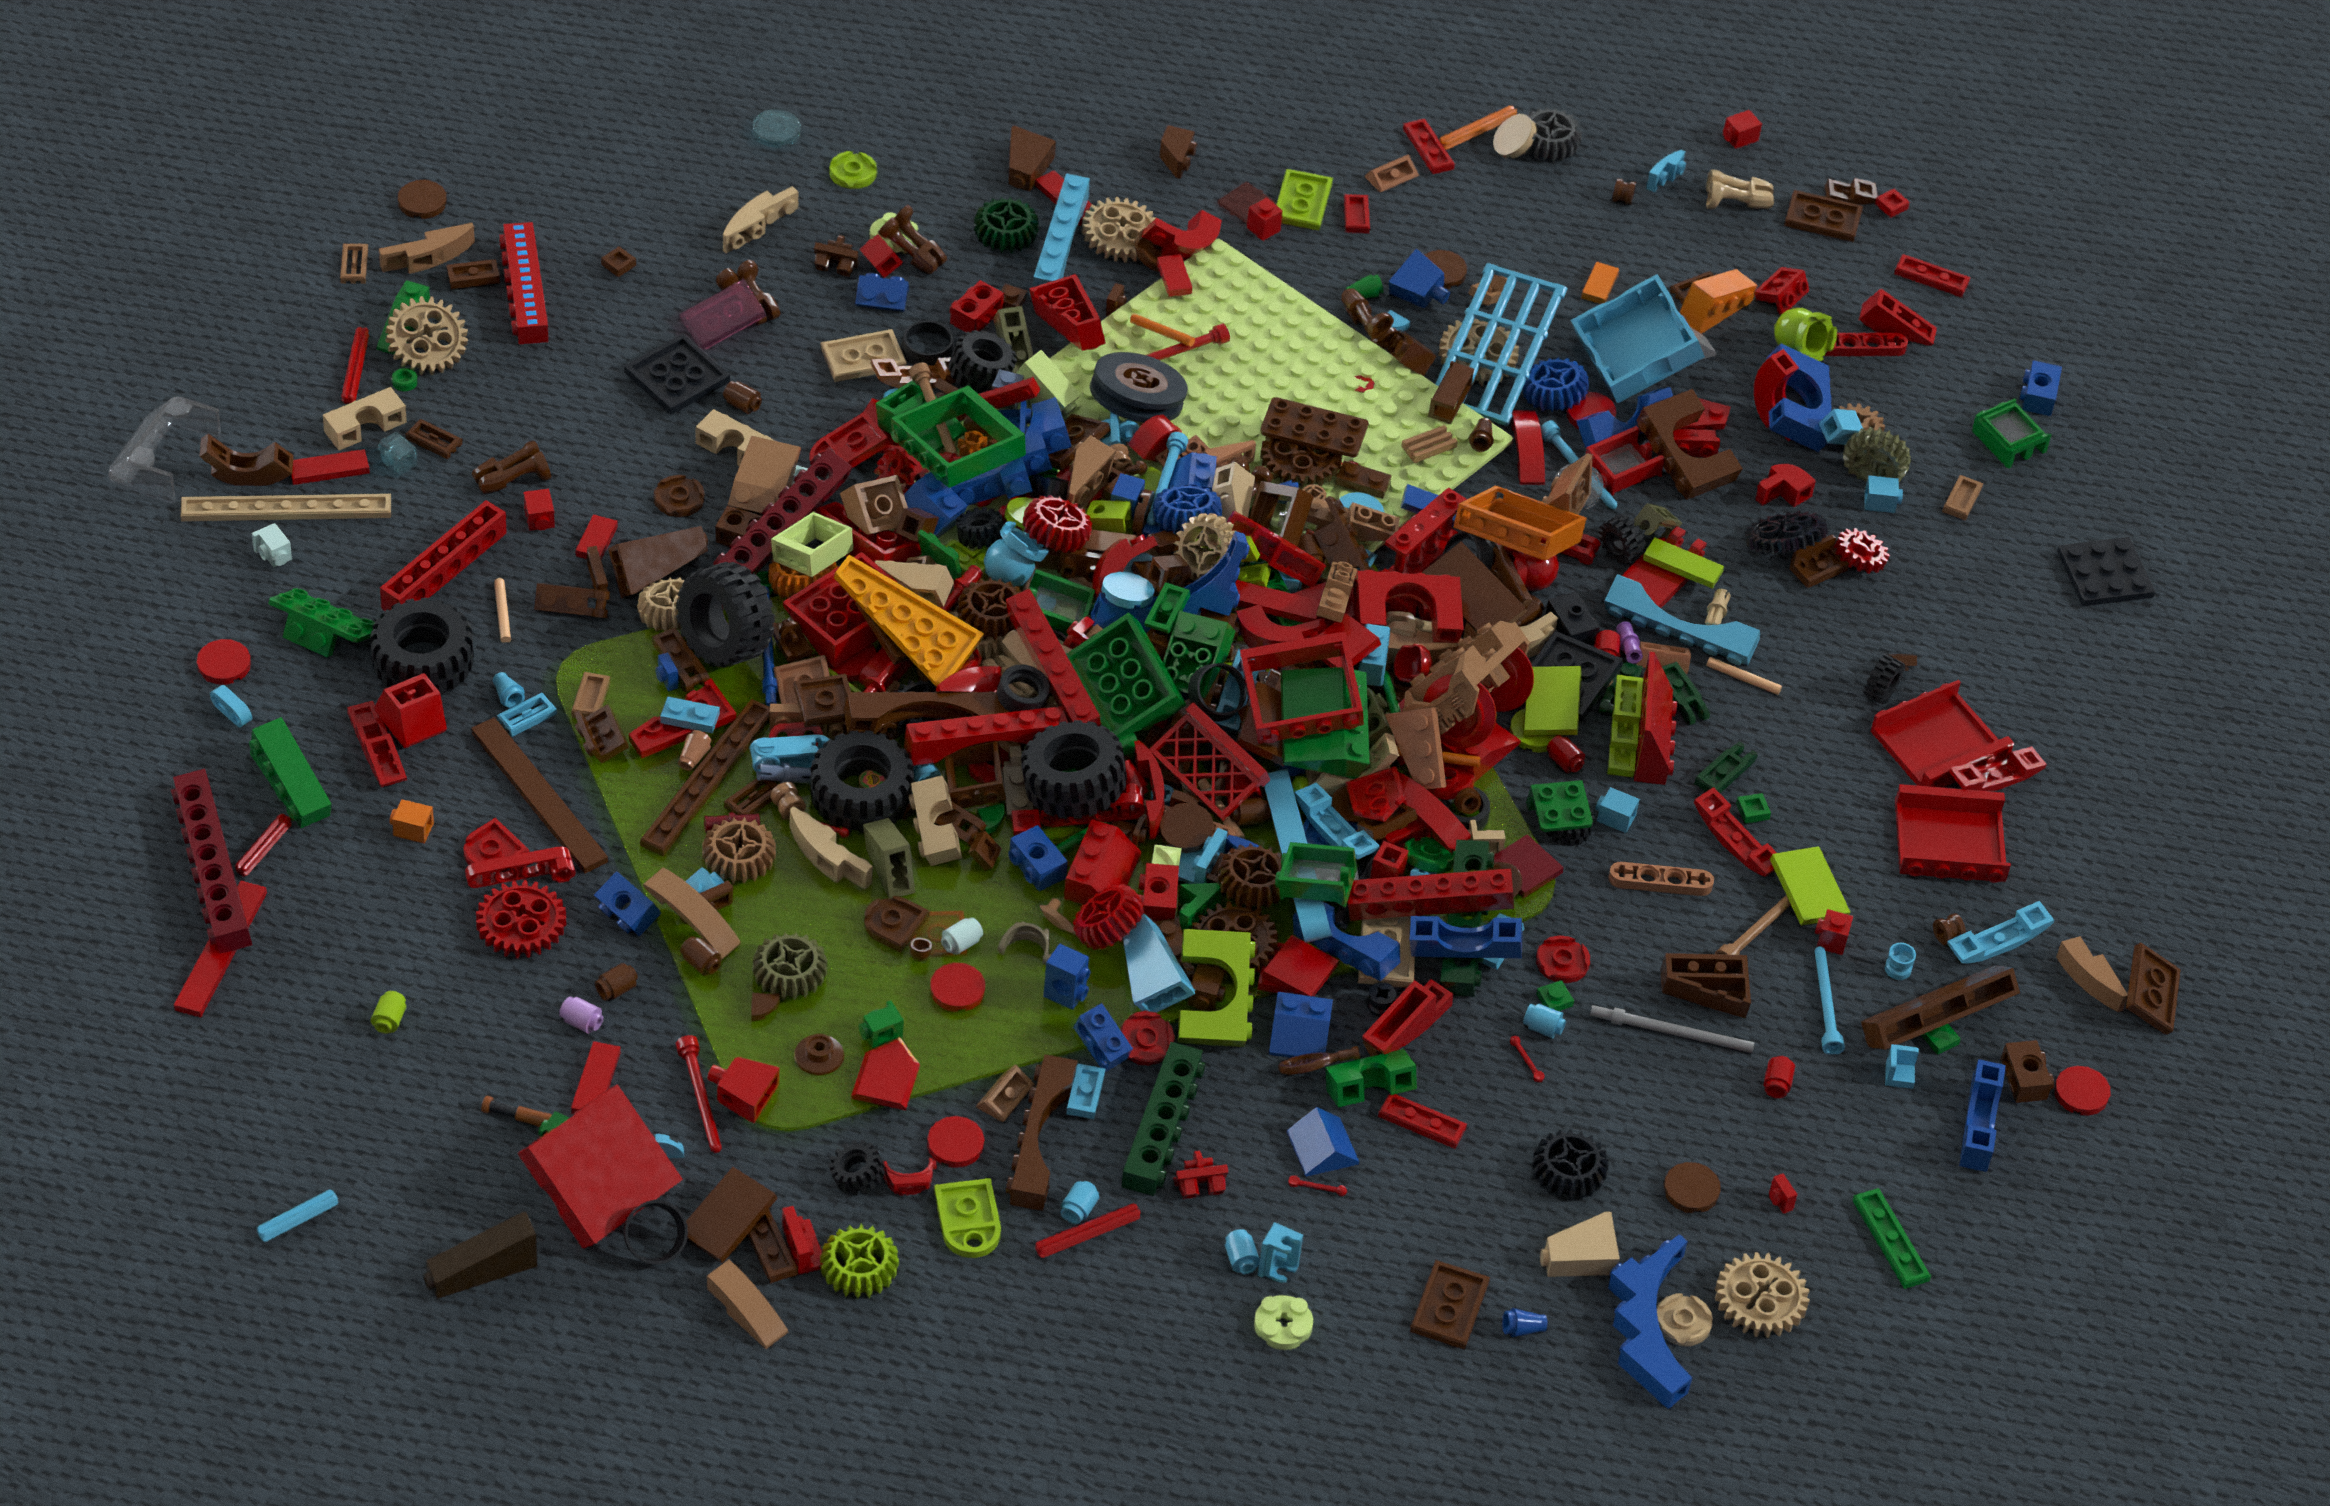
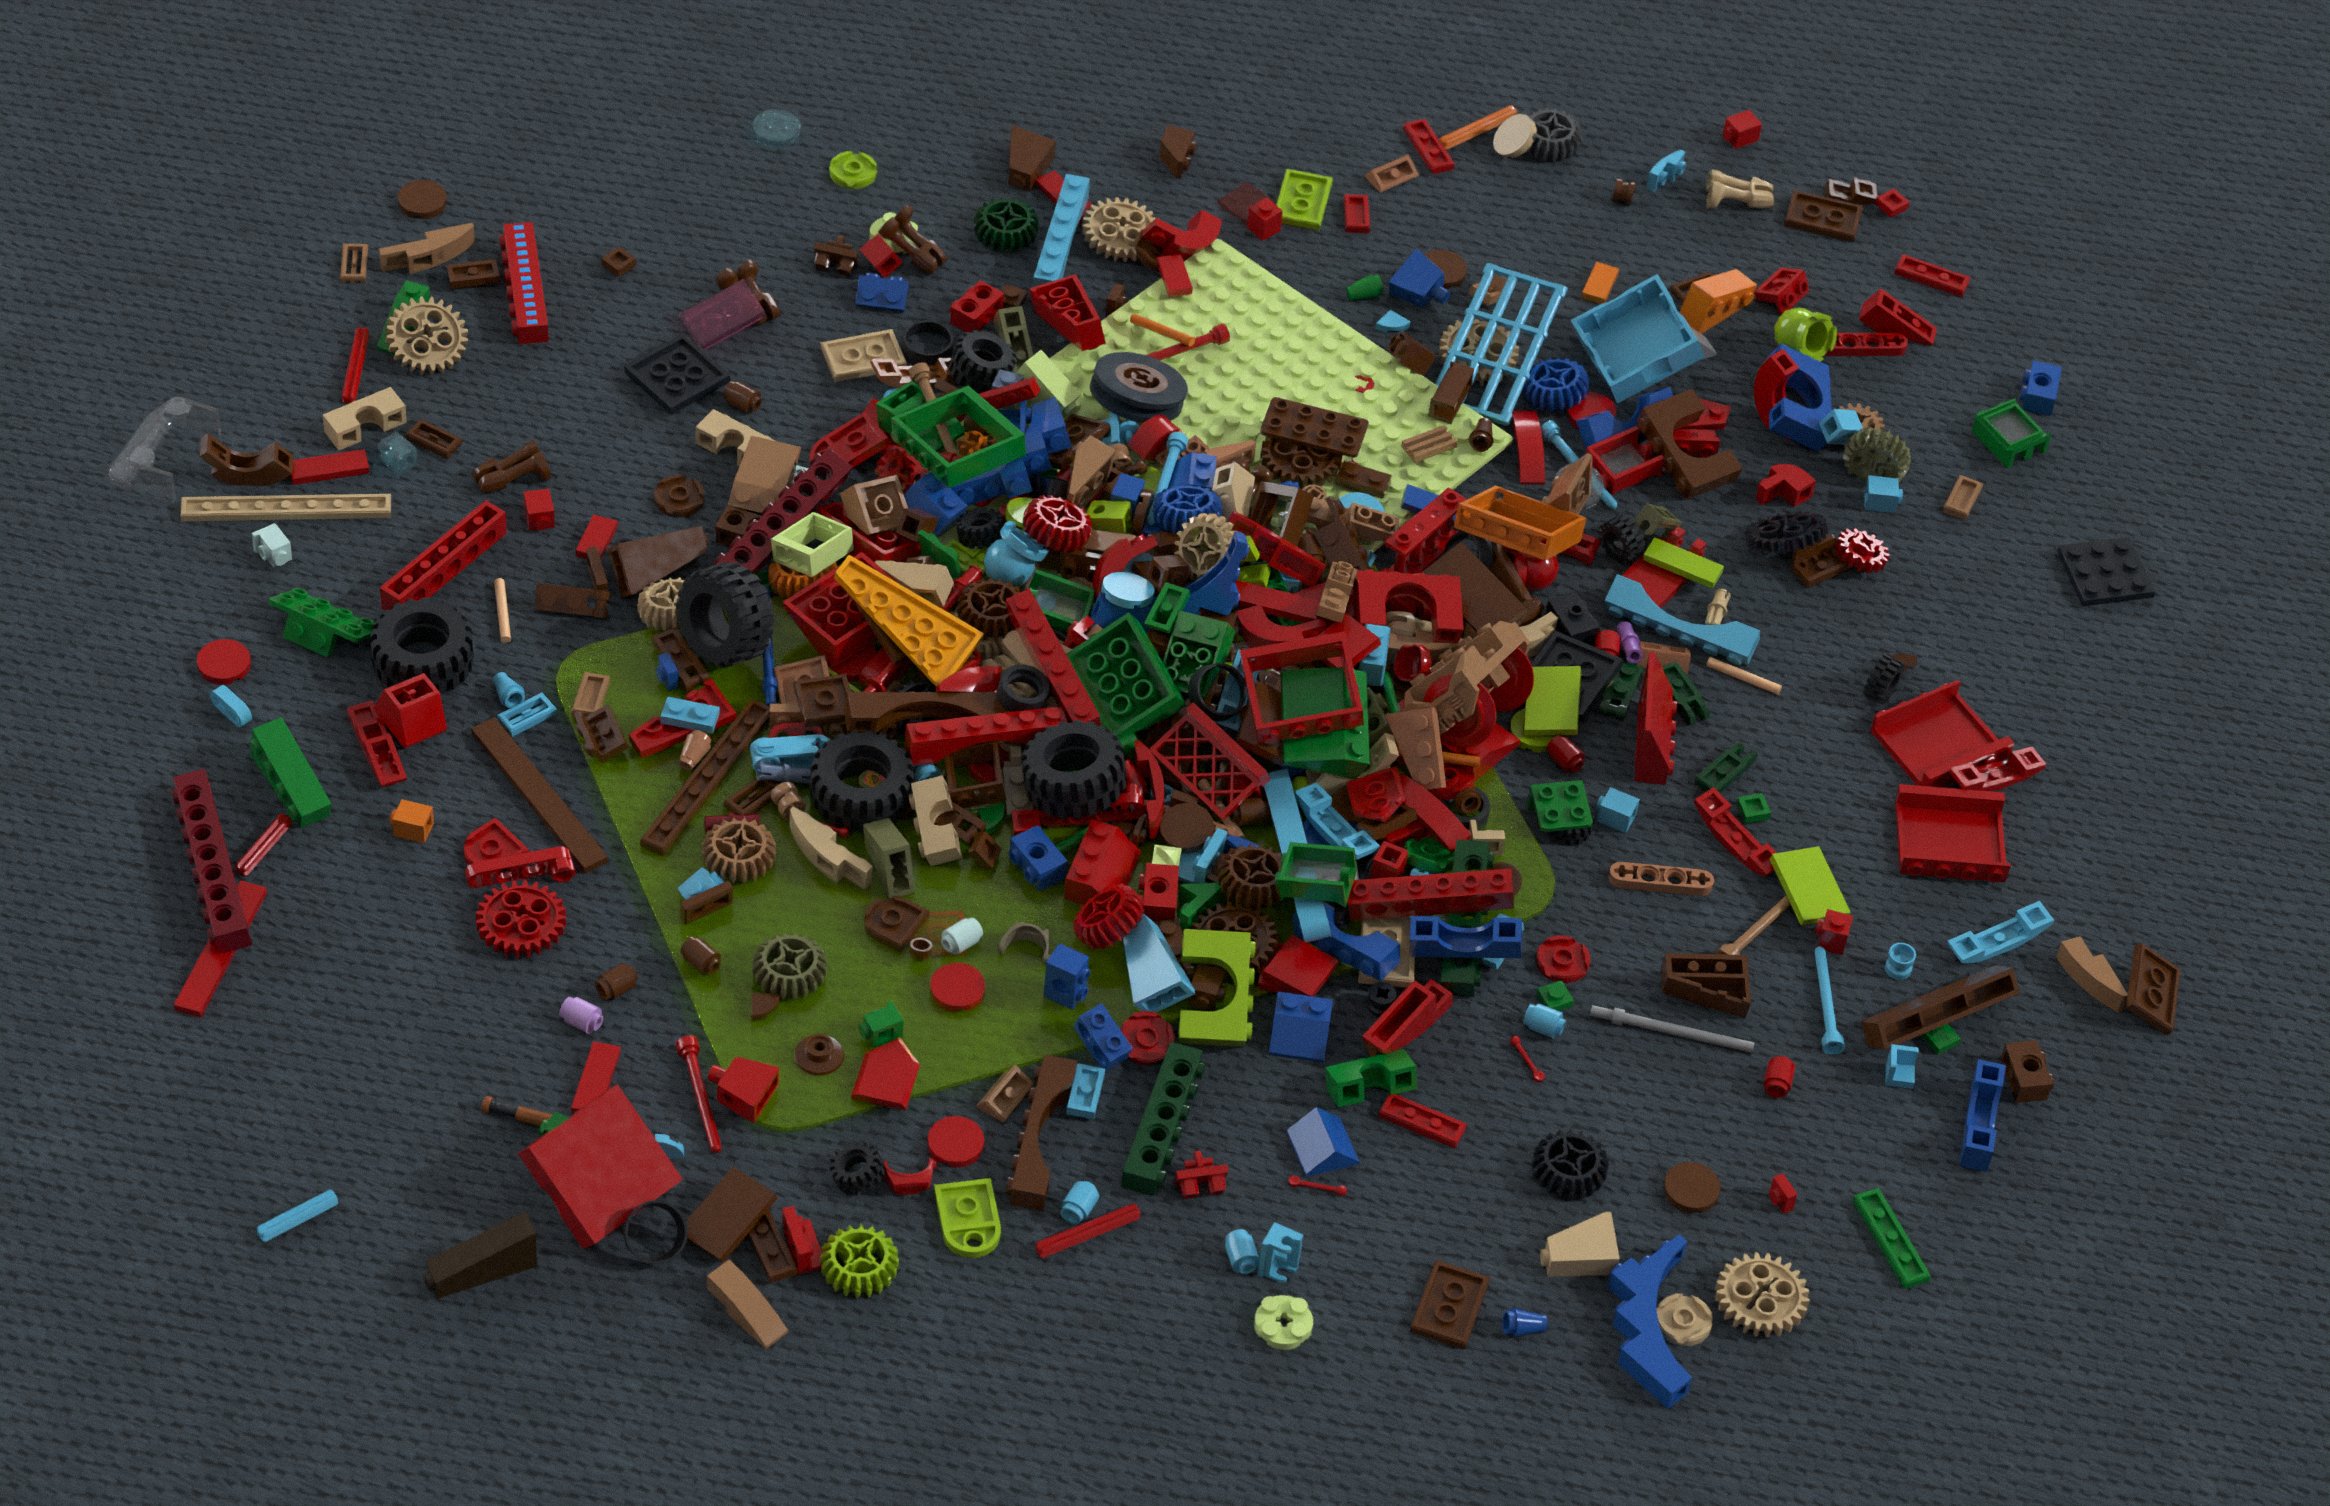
lime brick [371,991,406,1034] -> none
green tile [392,368,418,391] -> none
blue brick [594,871,662,936] -> none
medium nougat slope [643,868,741,961] -> none
tan slope [723,186,798,253] -> none
reddish brown hips [772,617,812,664] -> none
medium nougat bar [1040,898,1075,934] -> none
reddish brown piece [1278,1046,1360,1075] -> none
reddish brown piece [1342,288,1399,350] -> none
dark red tile [1494,834,1564,899] -> none
lime slope [1607,675,1643,777] -> none
reddish brown wheel [1933,913,1966,945] -> none
red tile [2054,1066,2110,1116] -> none

